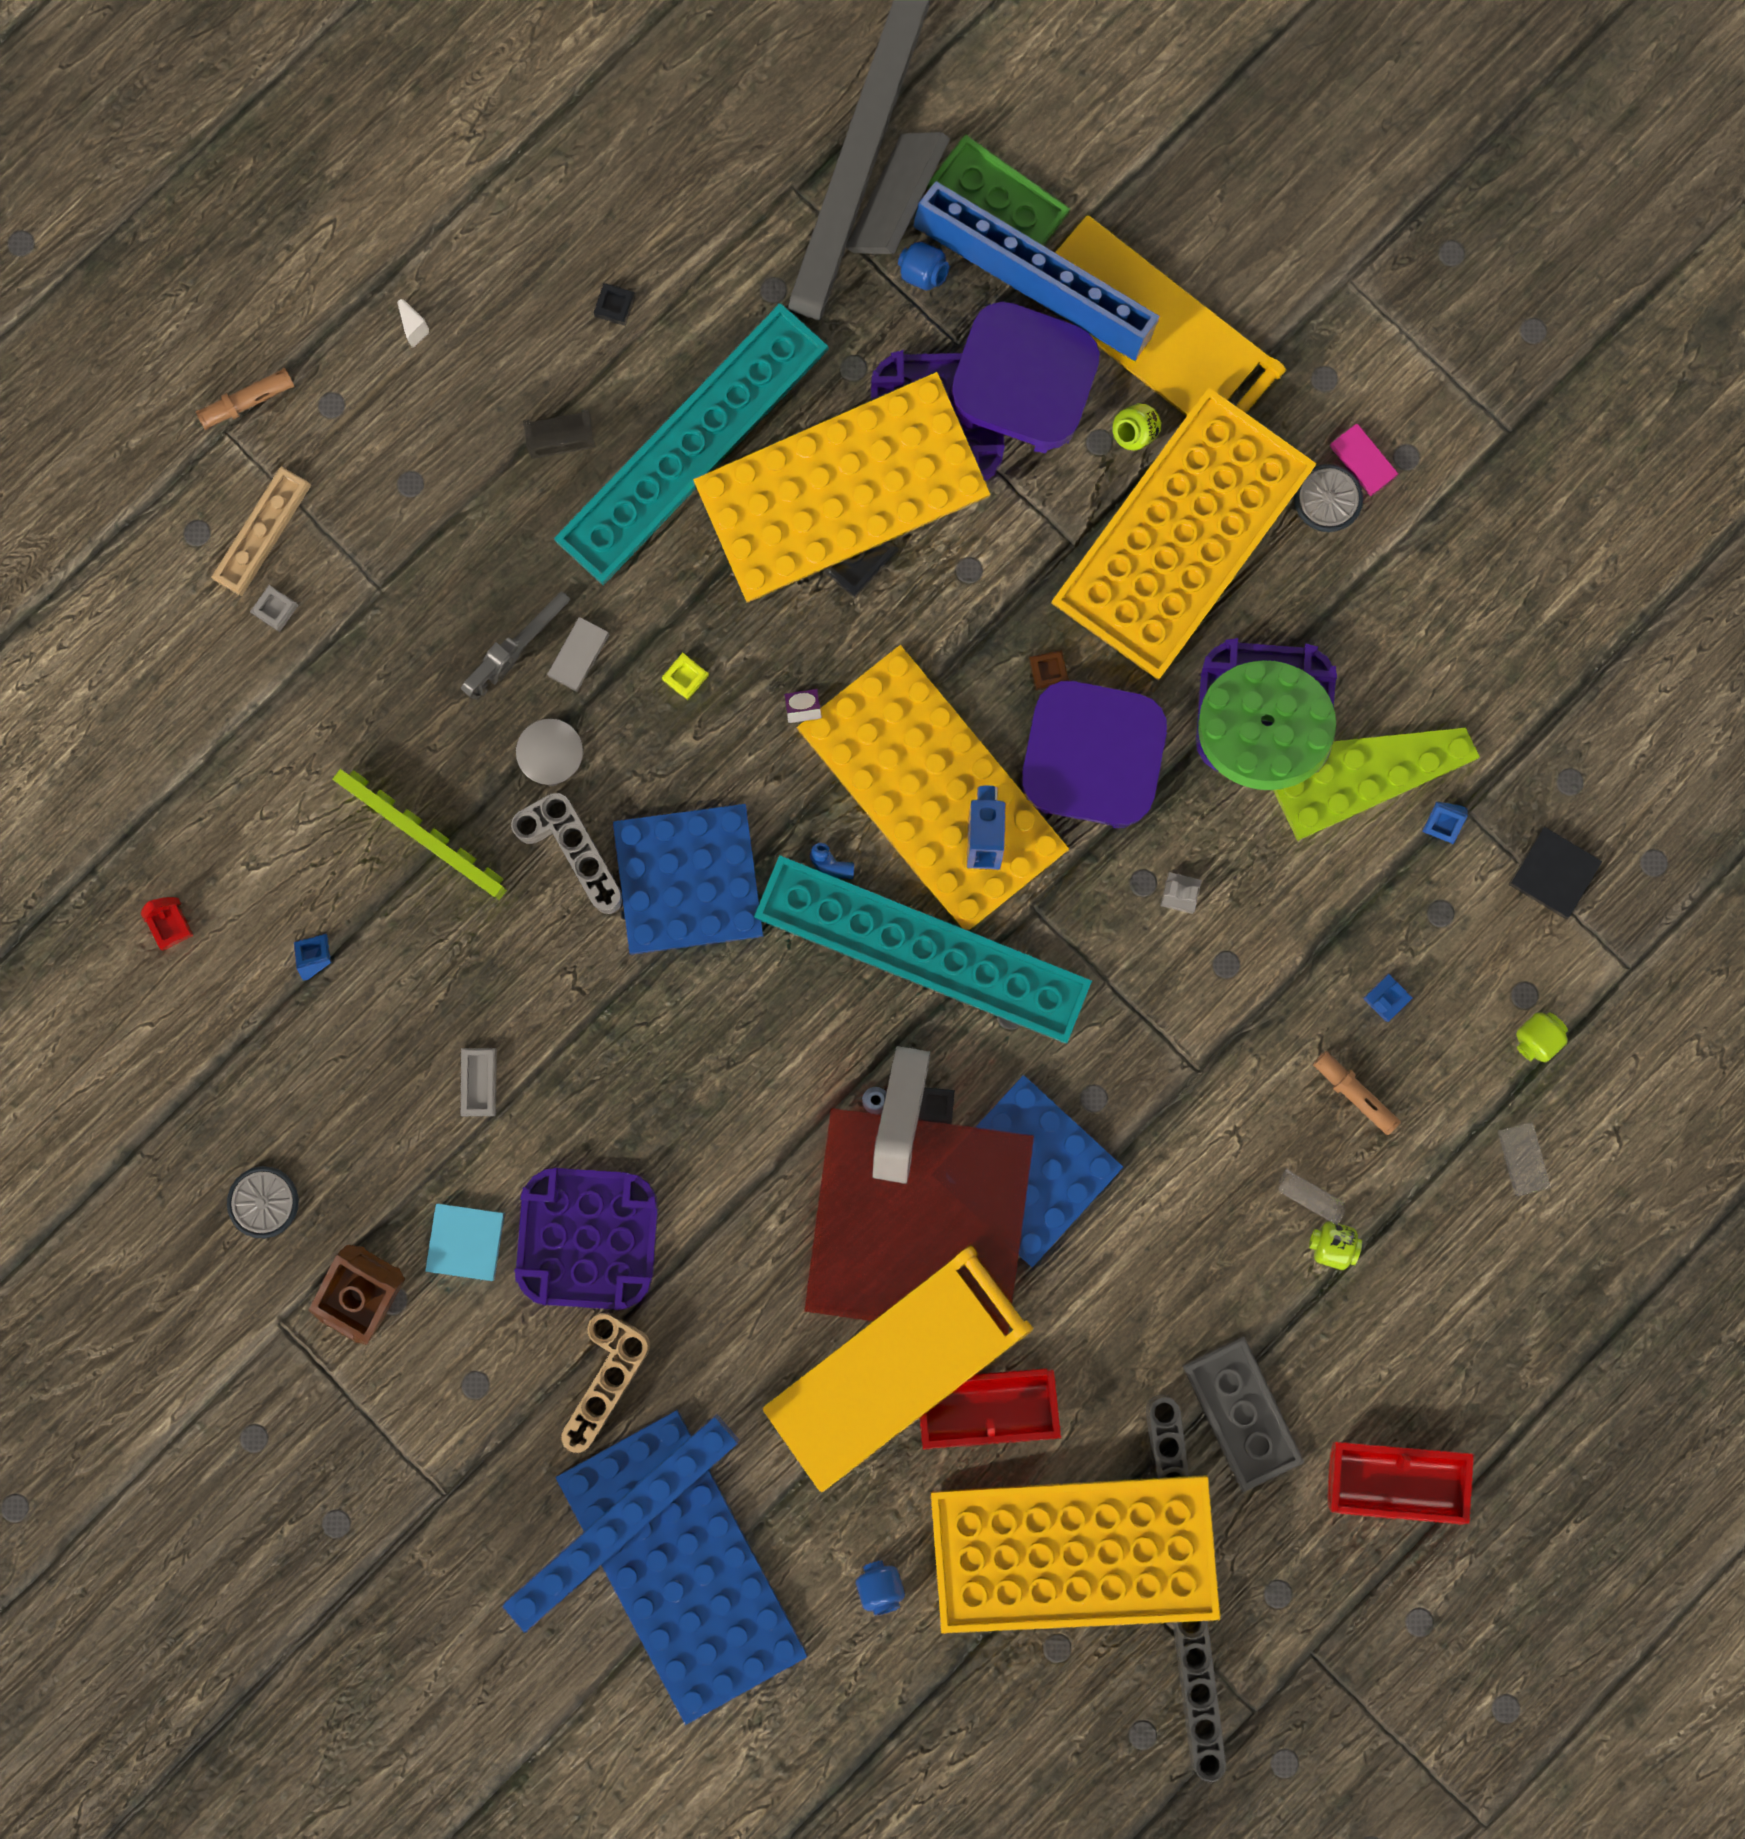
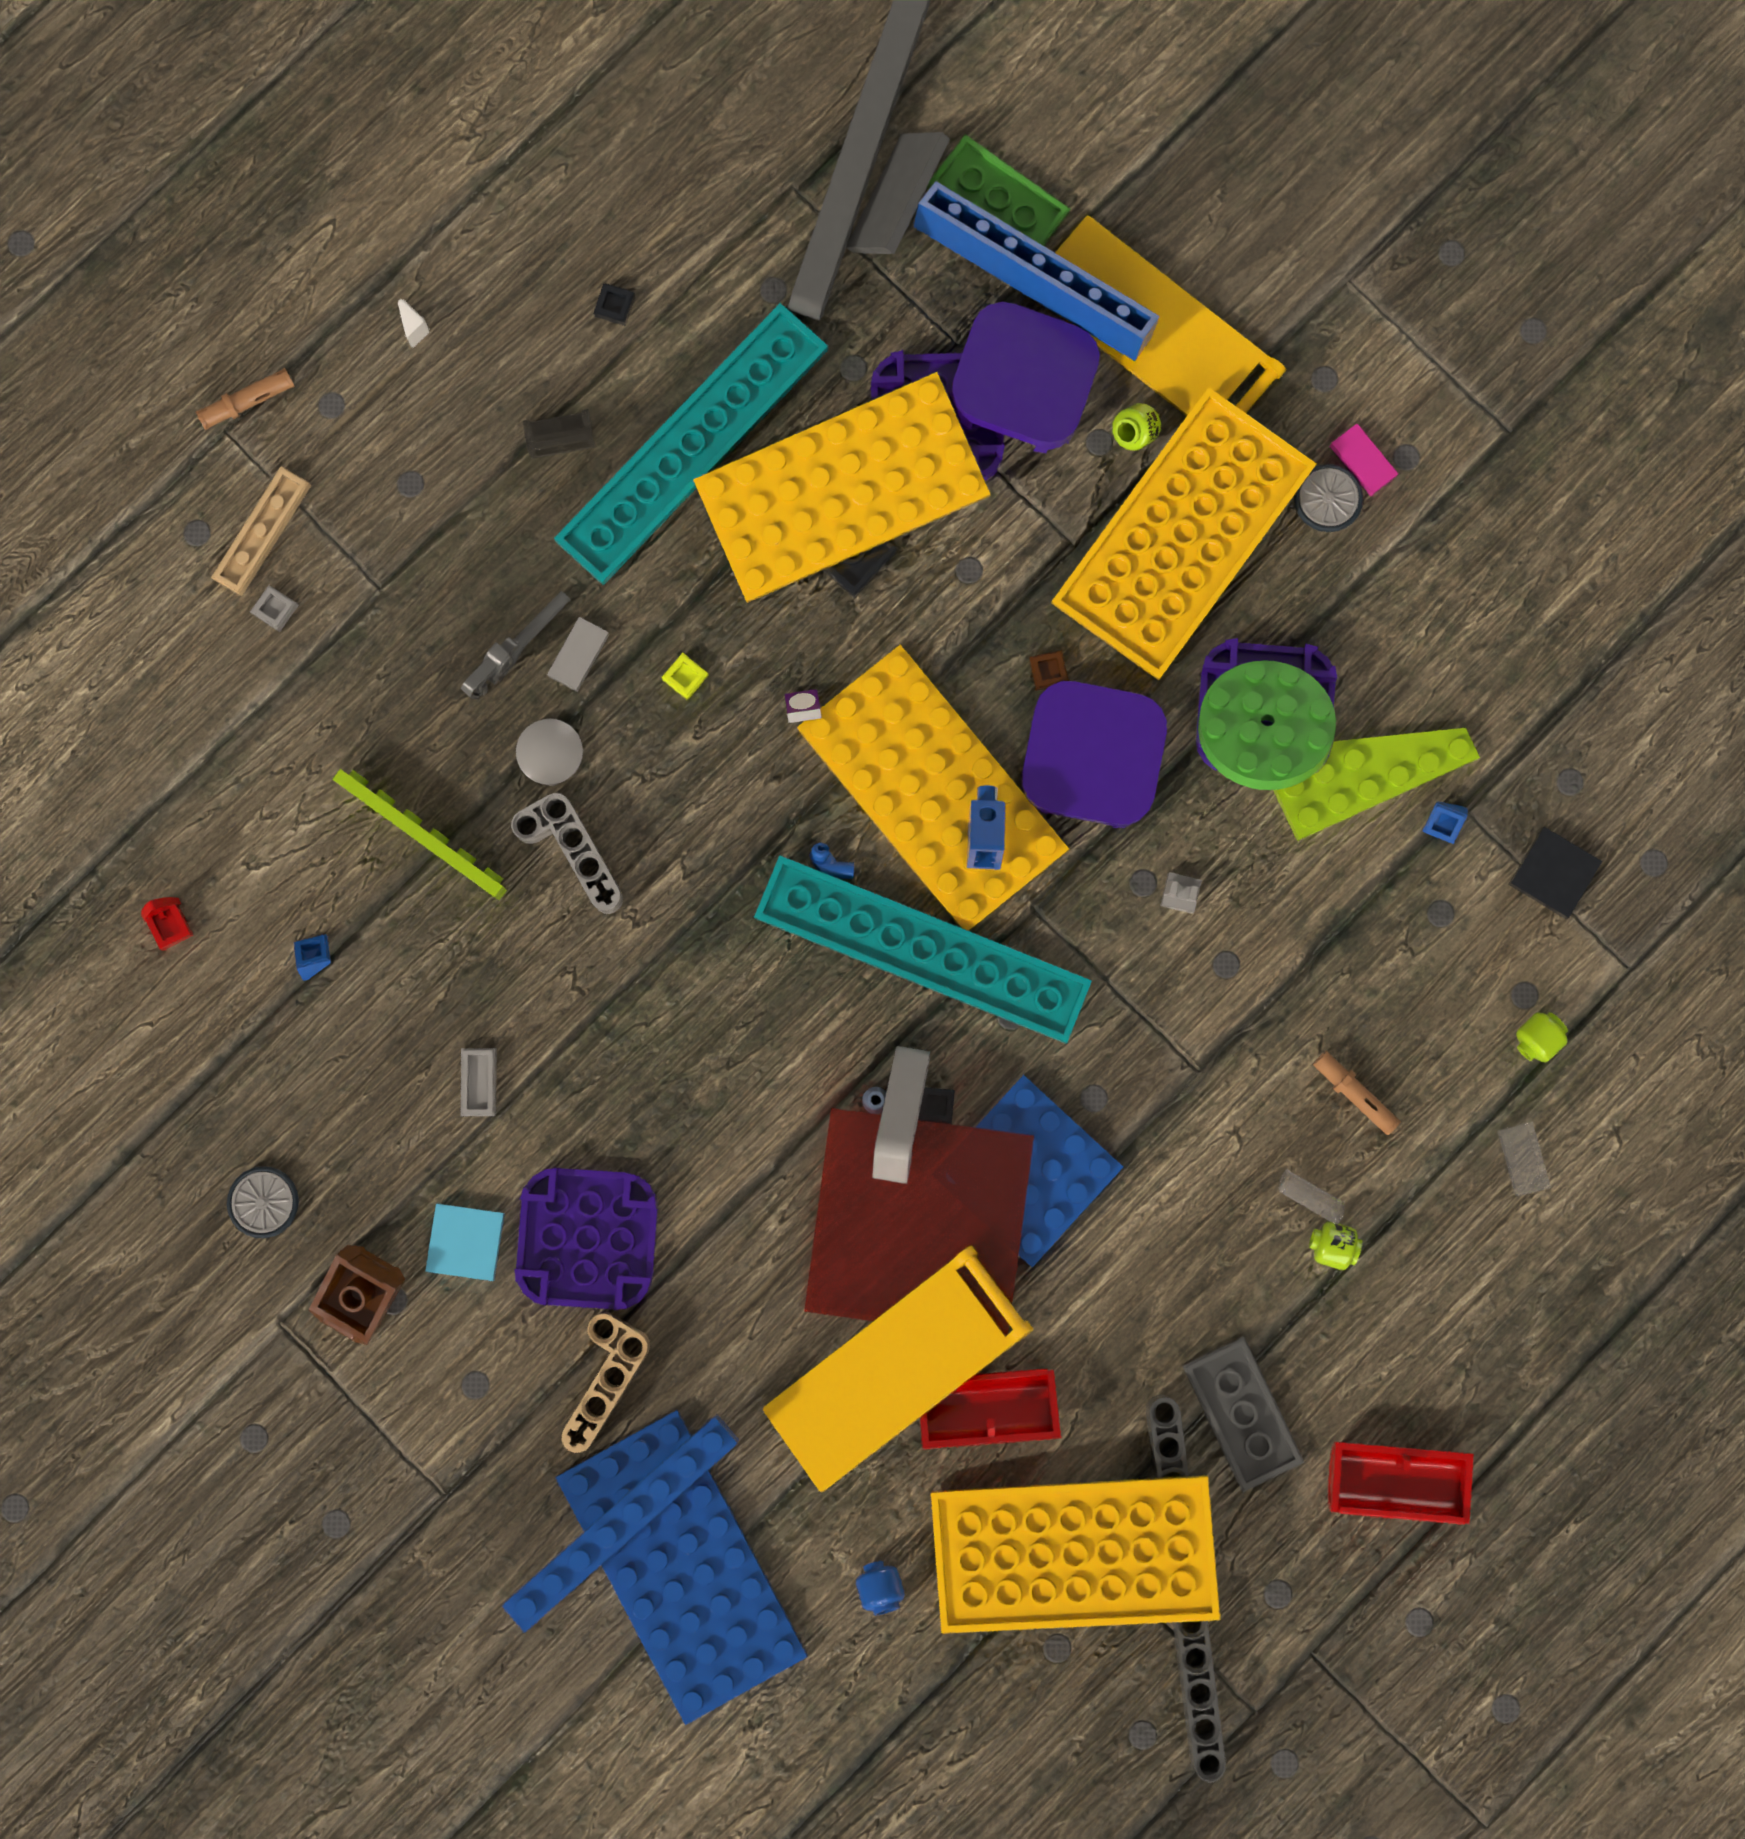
blue plate [613,804,764,955] -> none
blue head [898,241,949,291] -> none
blue tile [1363,974,1412,1022] -> none

